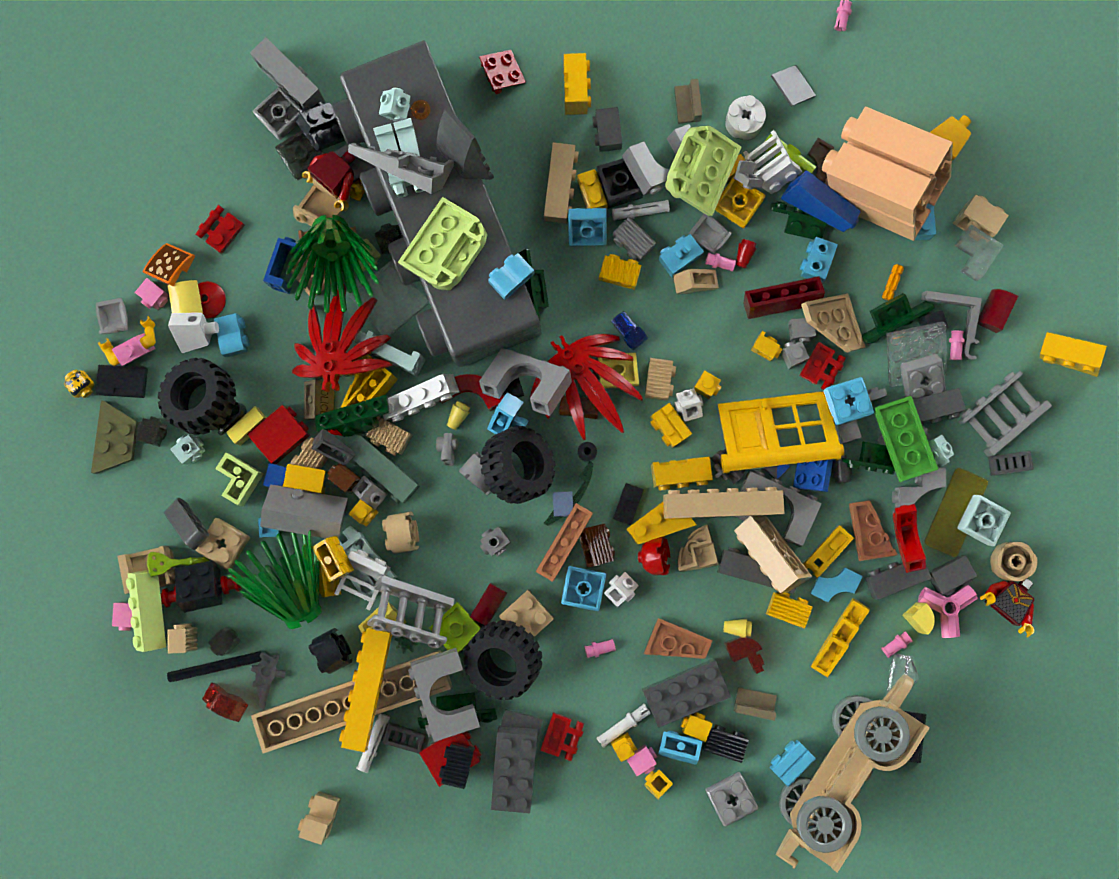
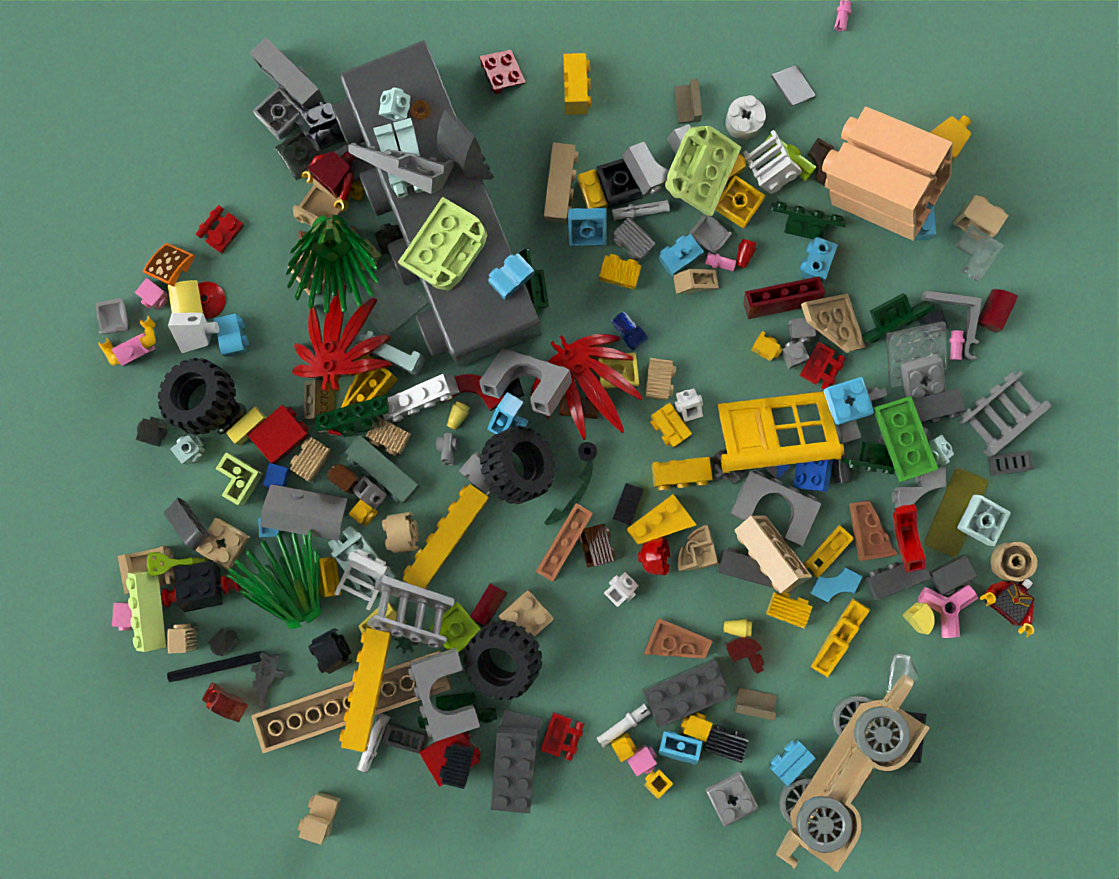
yellow head [64,369,94,398] -> none
olive wing [91,401,139,474] -> none
black piece [96,365,148,398] -> none
blue panel [263,237,304,294] -> none
yellow panel [283,464,326,494] -> none
dark grey slope [312,429,355,466] -> none
yellow brick [312,536,354,582] -> none
light grey brick [480,526,511,557] -> none
sand blue panel [553,492,573,517] -> none
medium azure brick [561,566,606,611] -> none
bright pink pin [584,639,616,658] -> none
dark grey brick [592,107,622,152] -> none
tan brick [663,487,784,519] -> none
yellow brick [694,370,722,399] -> none
light grey bracket [734,160,764,189] -> none
blue slope [781,170,861,232] -> none
bright pink pin [881,631,913,658] -> none
light orange axle [882,264,904,301] -> none
yellow wedge [1040,332,1107,377] -> none
none -> yellow brick [403,484,490,589]

